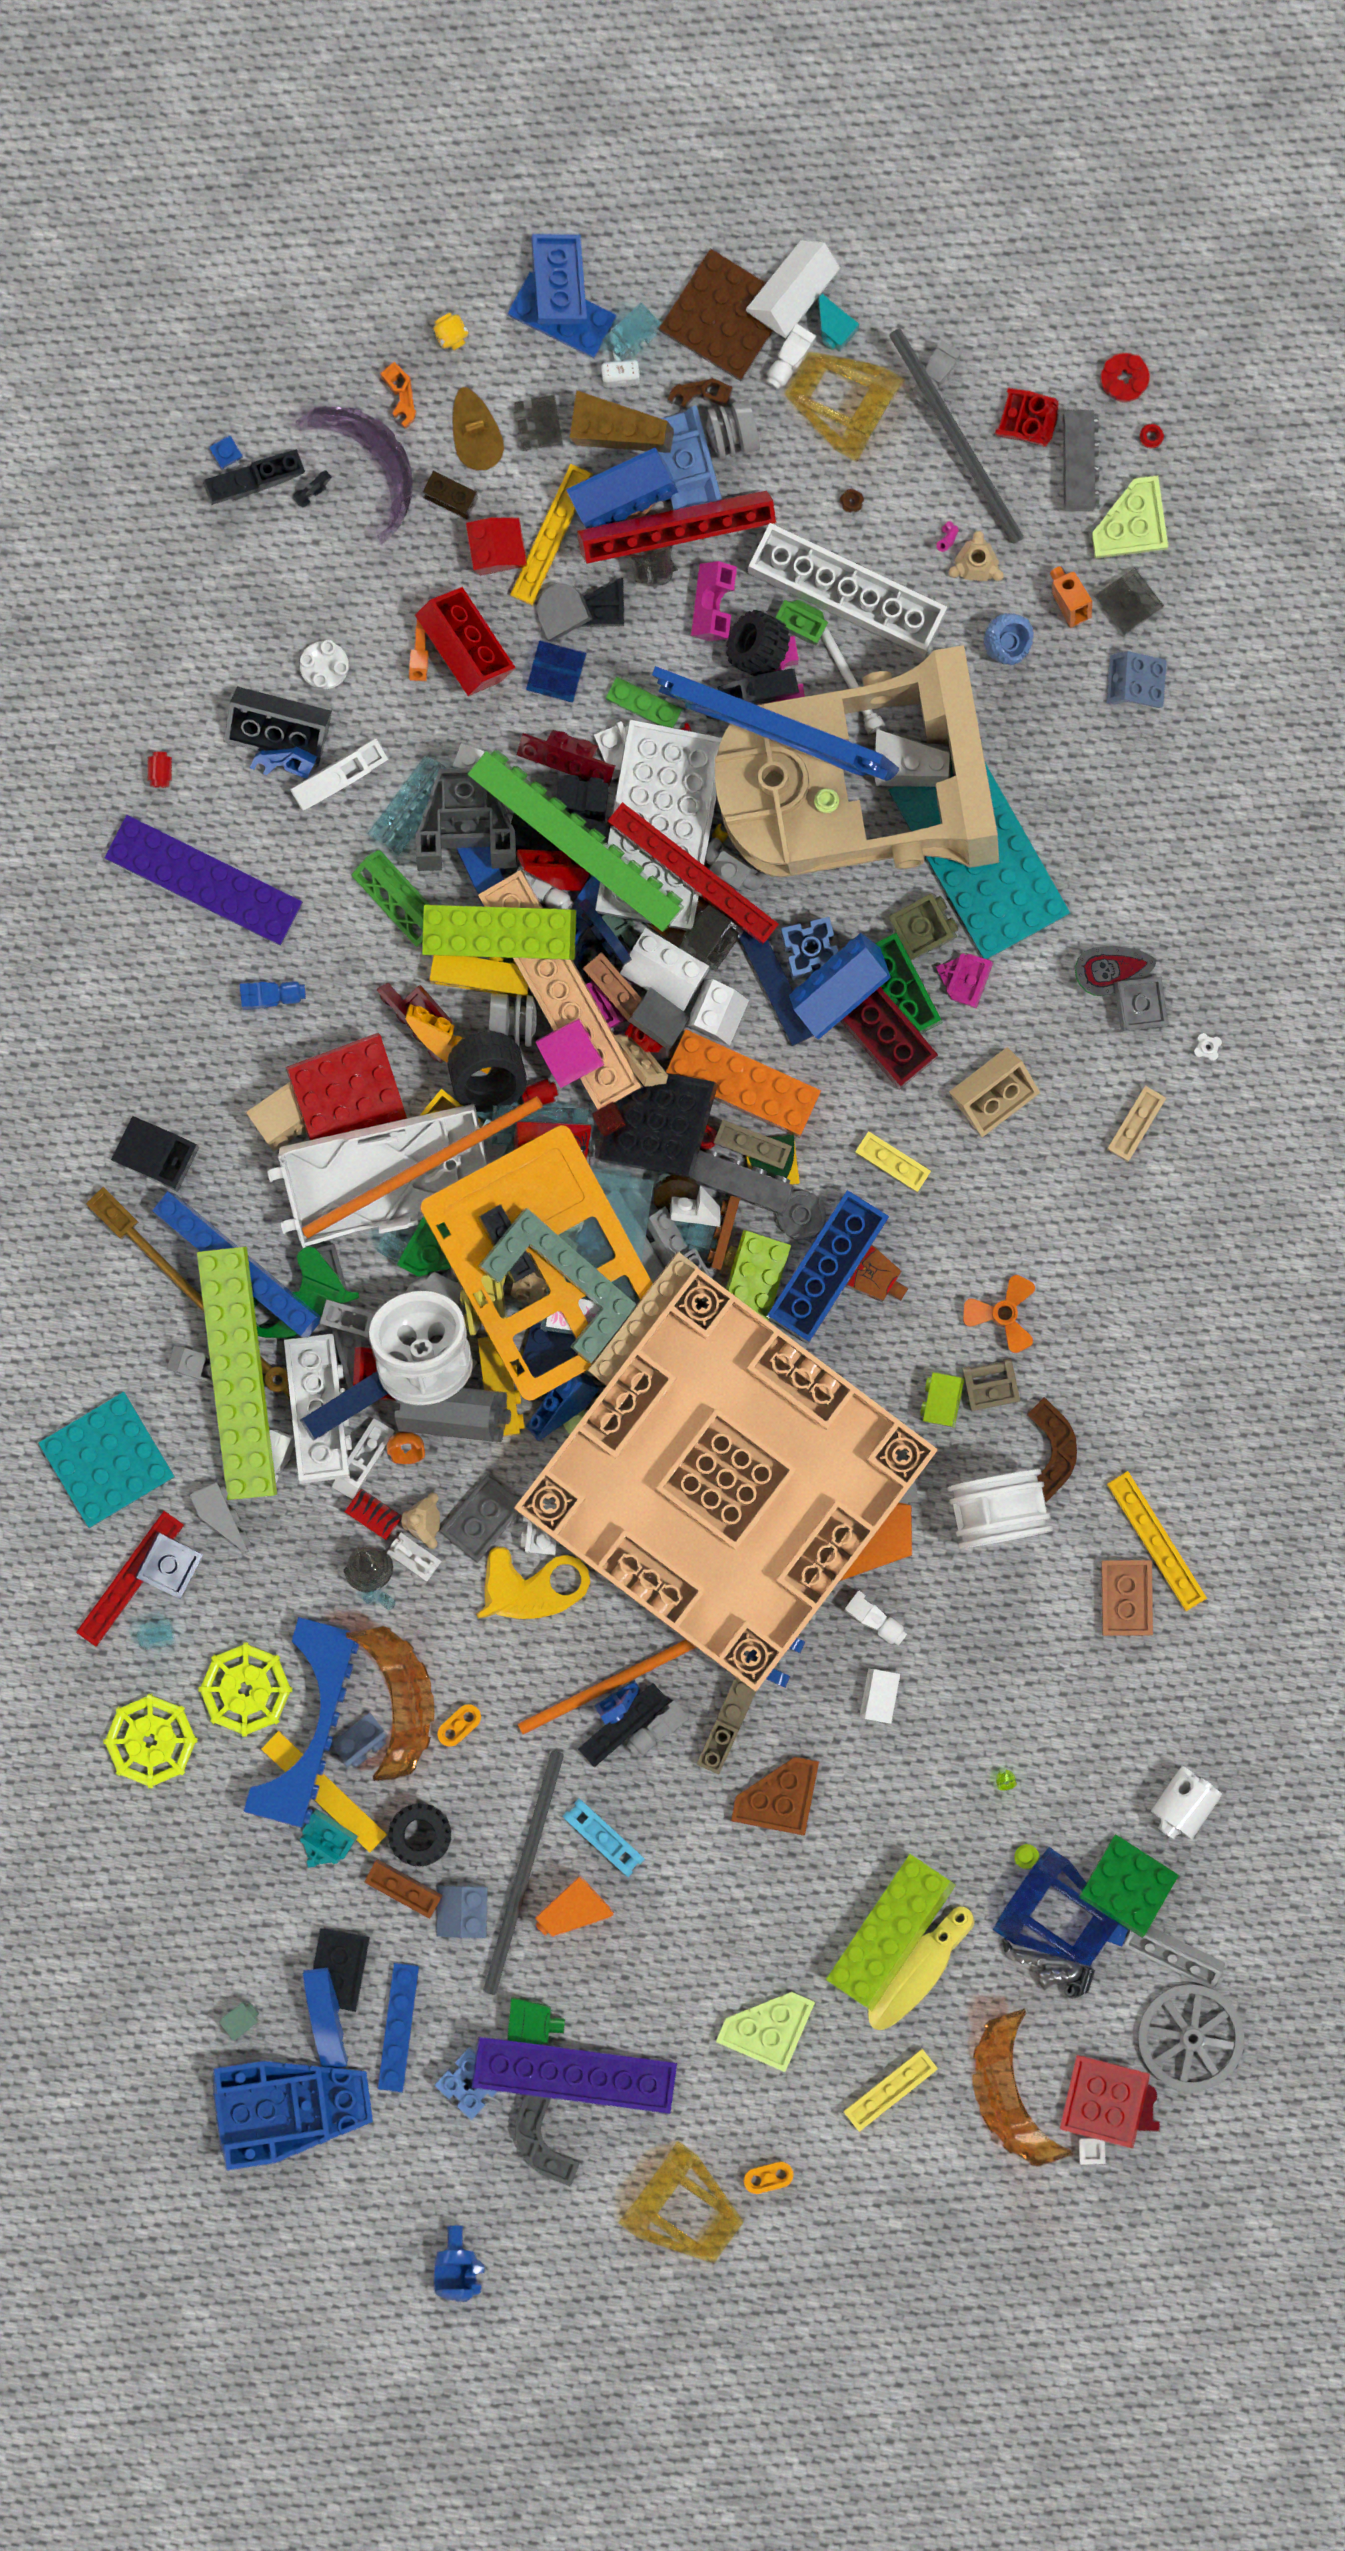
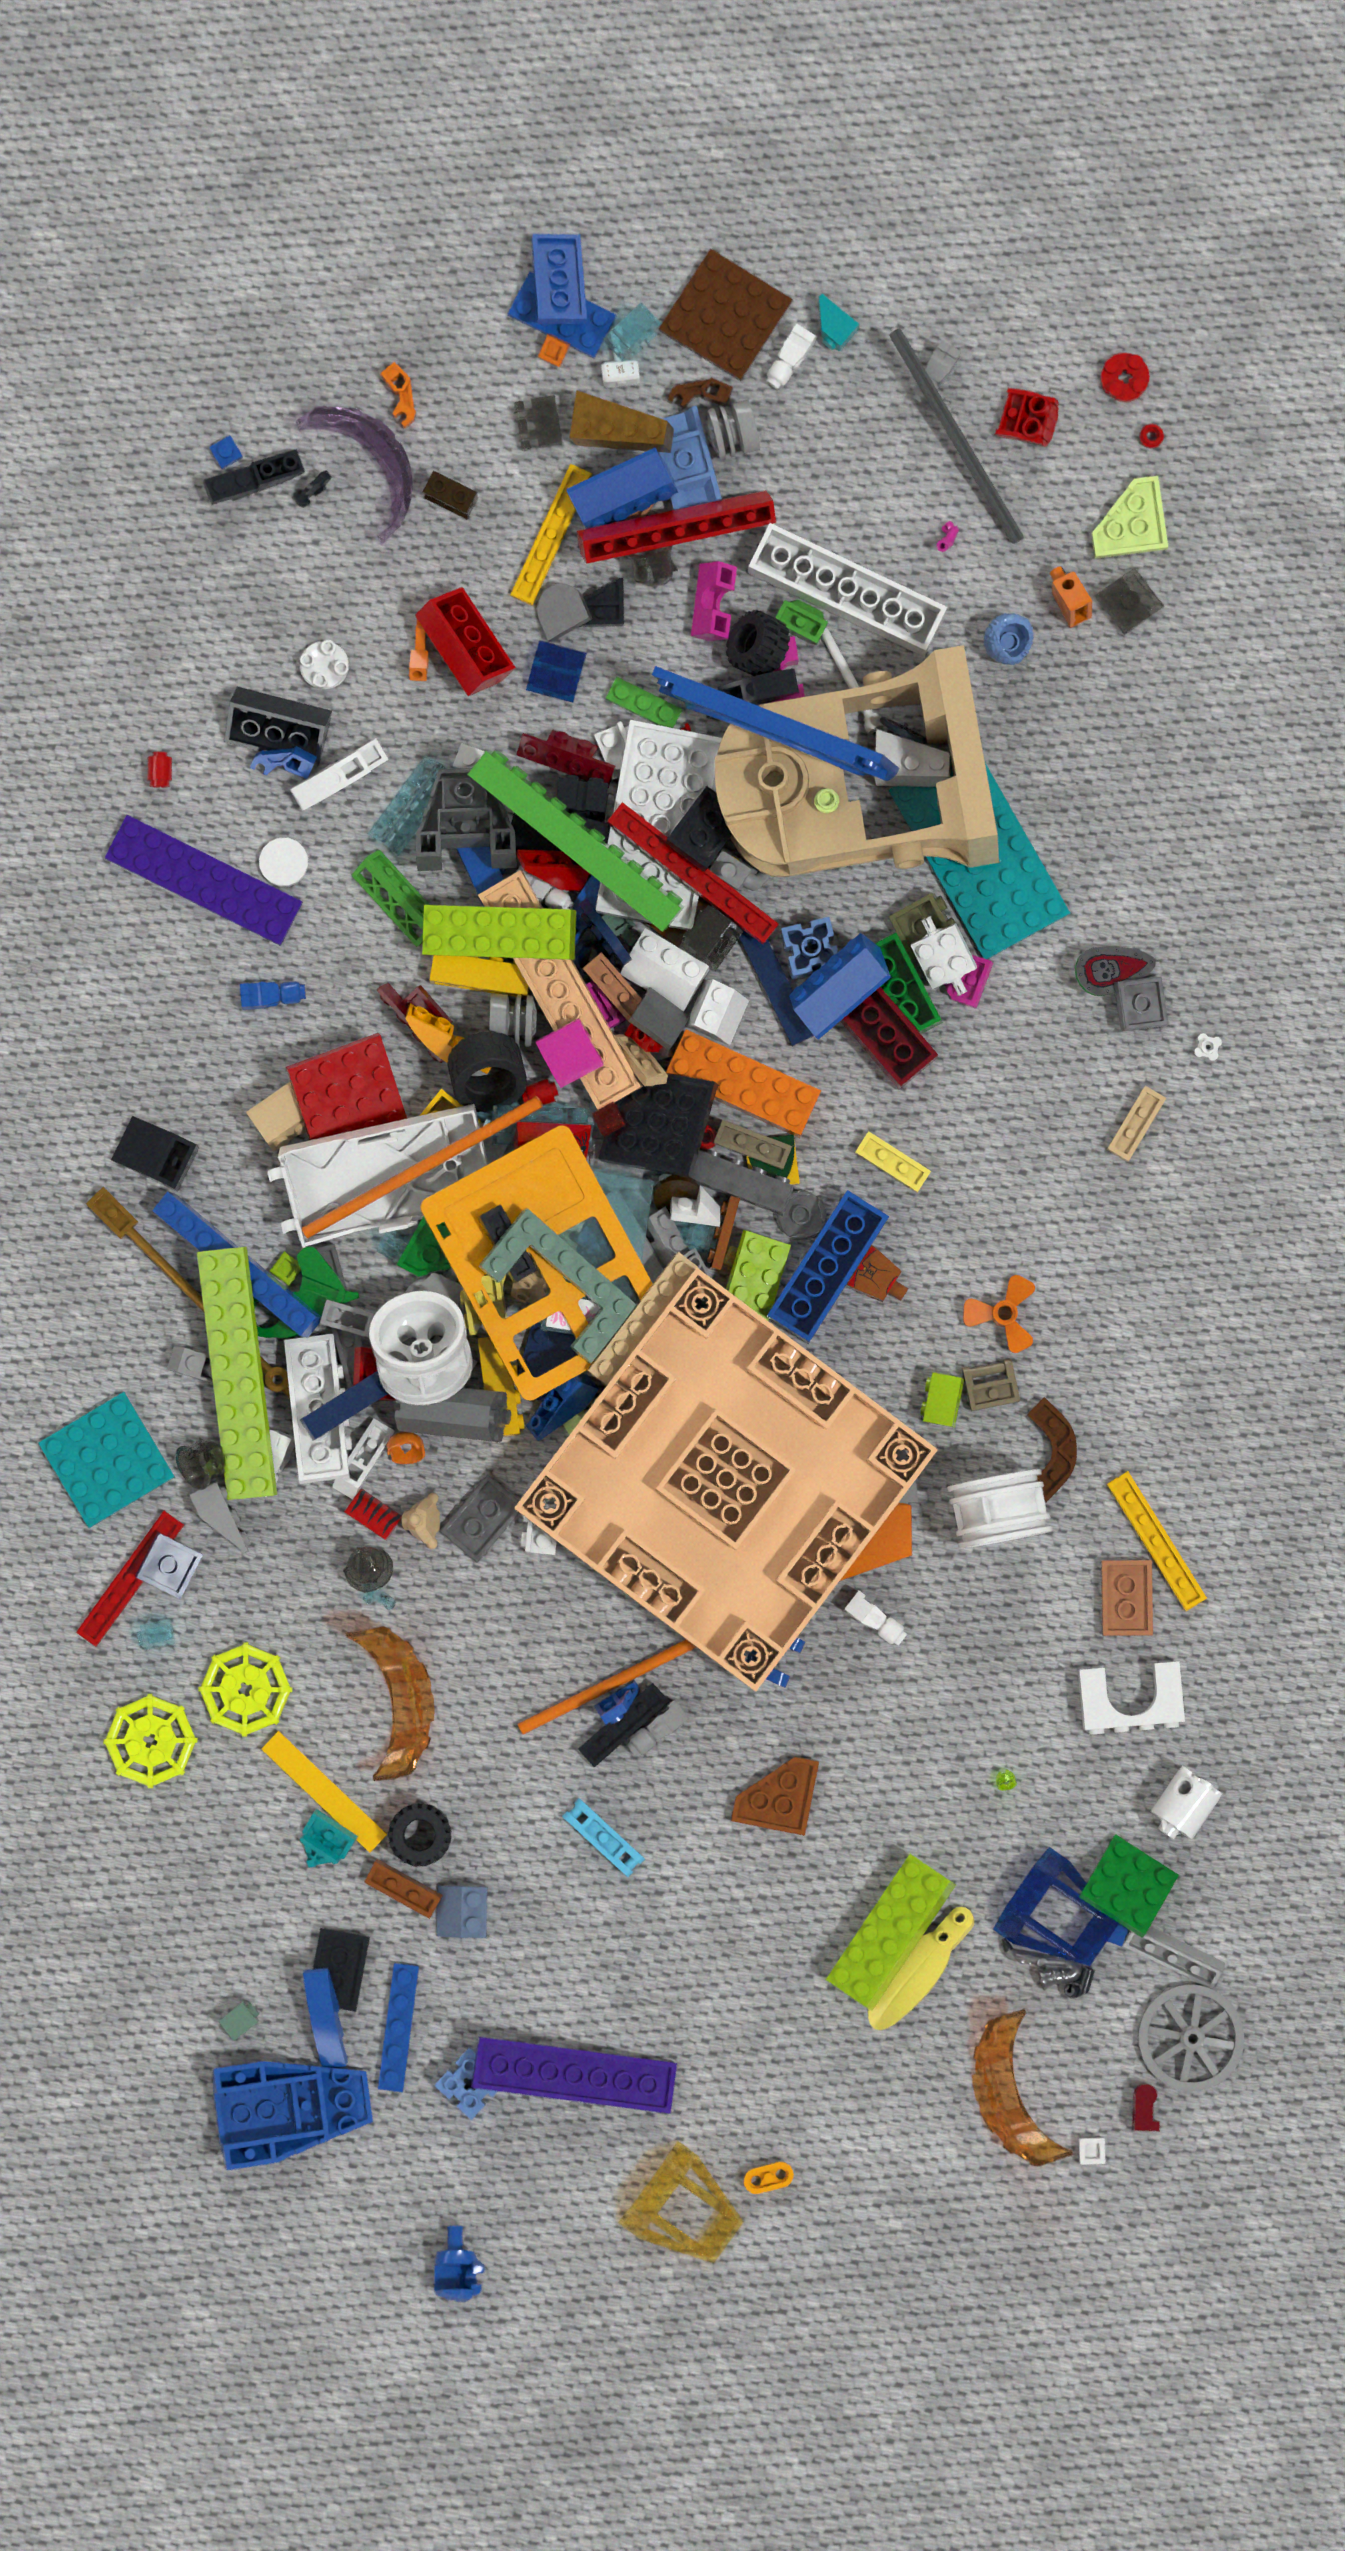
blue arch [243,1617,360,1829] -> none
sand blue bracket [332,1713,388,1768] -> none
white hinge [387,1533,442,1581] -> none
yellow head [432,312,469,351] -> none
light orange plate [437,1704,481,1747] -> none
pearl gold shield [453,387,504,471] -> none
red slope [466,517,528,576] -> none
yellow animal [476,1546,590,1619] -> none
dark grey axle [483,1751,564,1995] -> none
green torso [507,1997,565,2044] -> none
dark grey plate [515,2095,580,2187] -> none
orange slope [535,1875,614,1937] -> none
dark tan slope [696,1677,757,1775] -> none
yellowish green plate [716,1992,815,2072] -> none
white slope [746,240,840,339] -> none
clear yellow windscreen [785,352,905,462] -> none
reddish brown plate [840,489,864,513] -> none
light yellow plate [843,2049,938,2132] -> none
white hinge [859,1669,900,1724] -> none
tan rock [948,531,1004,581] -> none
tan slope [949,1047,1040,1137] -> none
lime plate [1014,1844,1040,1870] -> none
red plate [1060,2055,1150,2148] -> none
flat silver brick [1063,410,1100,511] -> none
sand blue bracket [1107,651,1167,708] -> none
none -> clear smoke helmet [175,1438,226,1490]
none -> white tile [259,838,308,887]
none -> lime tile [270,1251,301,1286]
none -> orange tile [538,334,571,367]
none -> black plate [664,786,732,872]
none -> black wheel [880,717,927,744]
none -> white plate [911,916,977,996]
none -> white arch [1078,1661,1185,1735]

